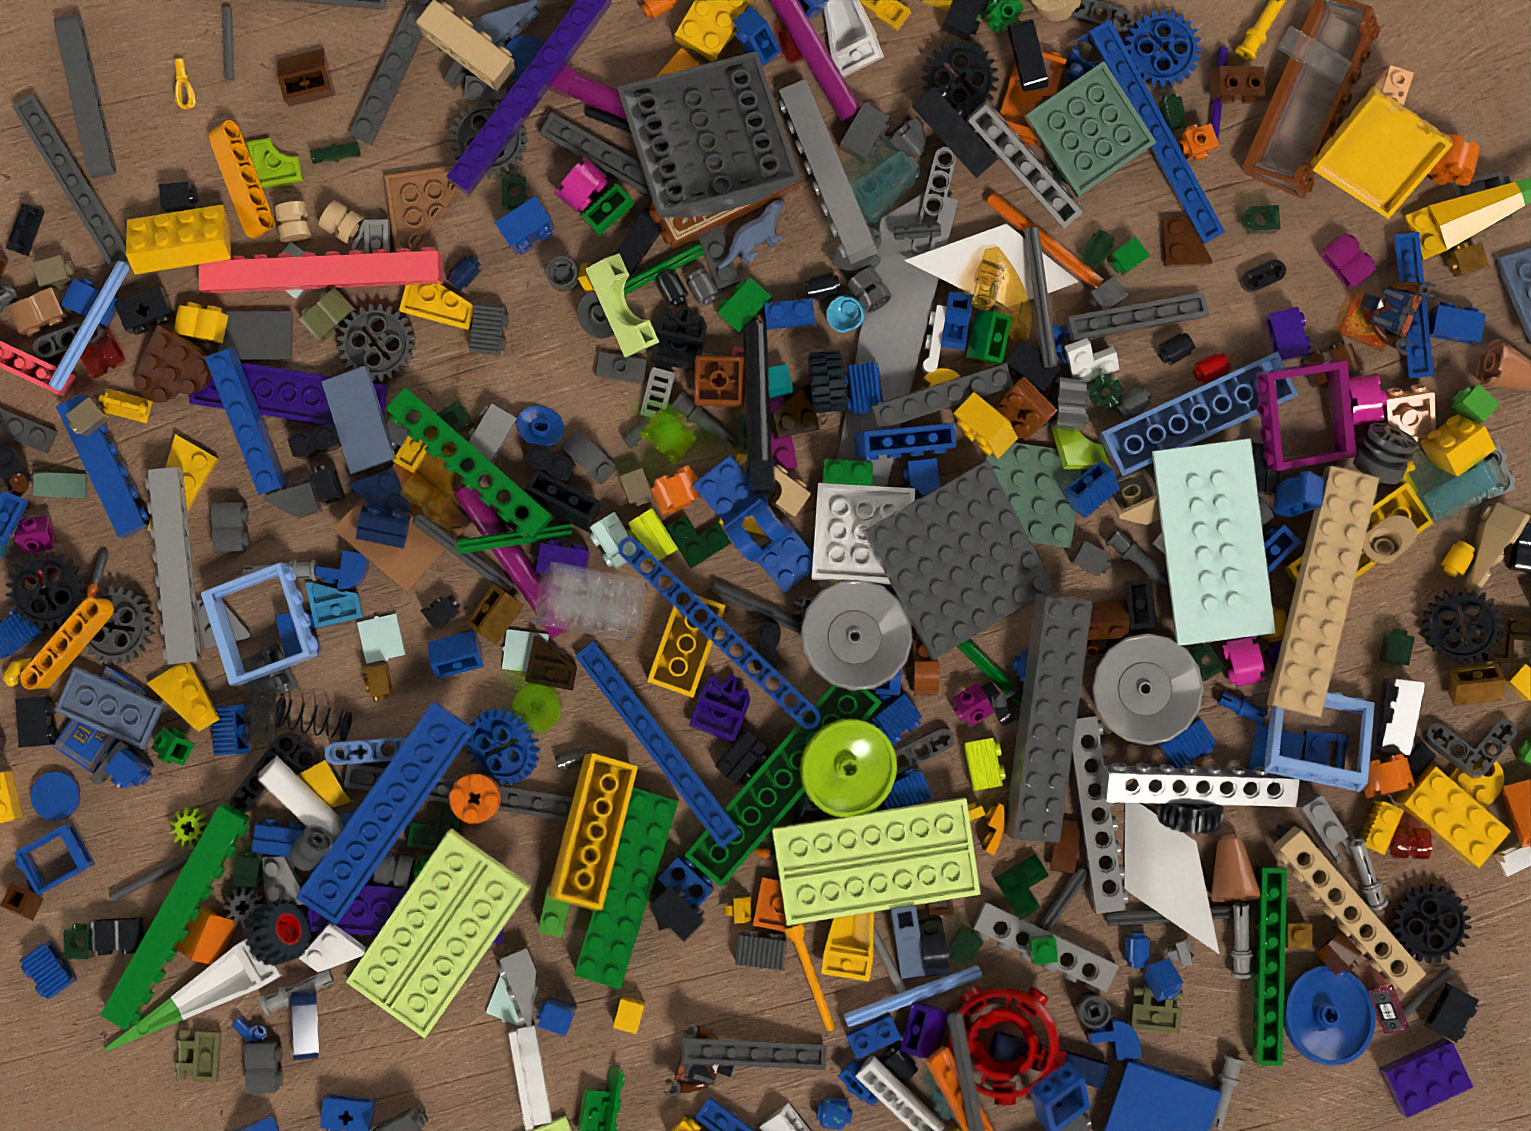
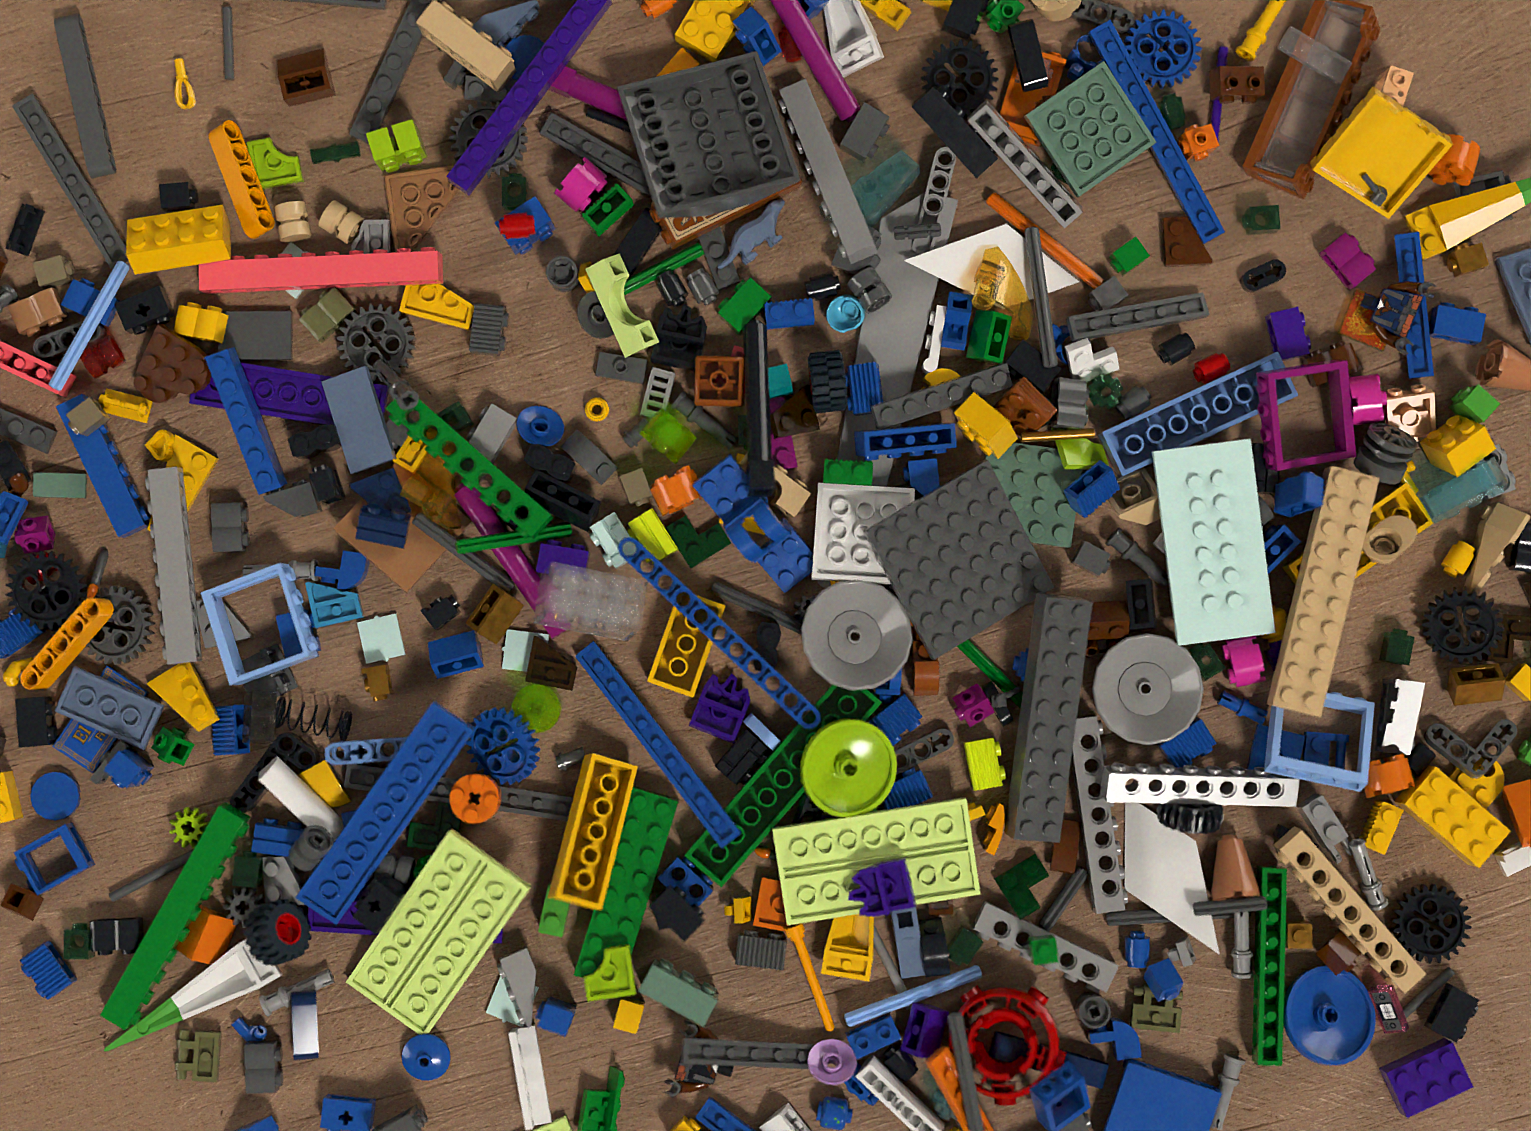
white wing [299,921,367,973] -> none
dark blue brick [446,255,481,291] -> none
dark grey brick [881,115,926,158] -> none
clear green brick [1081,230,1114,267] -> none
clear red wheel [1389,827,1432,860] -> none
none -> yellow tile [145,429,174,462]
none -> black brick [353,873,409,934]
none -> lime piece [366,119,428,172]
none -> dark grey pin [373,359,419,410]
none -> blue dish [402,1034,451,1081]
none -> red brick [499,213,535,239]
none -> lime tile [584,944,636,1002]
none -> yellow plate [585,397,609,422]
none -> sand green brick [639,958,719,1027]
none -> light blue beam [743,713,782,751]
none -> lavender dish [808,1039,857,1085]
none -> dark purple plate [848,857,917,917]
none -> pearl gold bar [1021,428,1095,442]
none -> dark grey axle [1193,896,1267,916]
none -> dark grey hand [1361,173,1387,206]

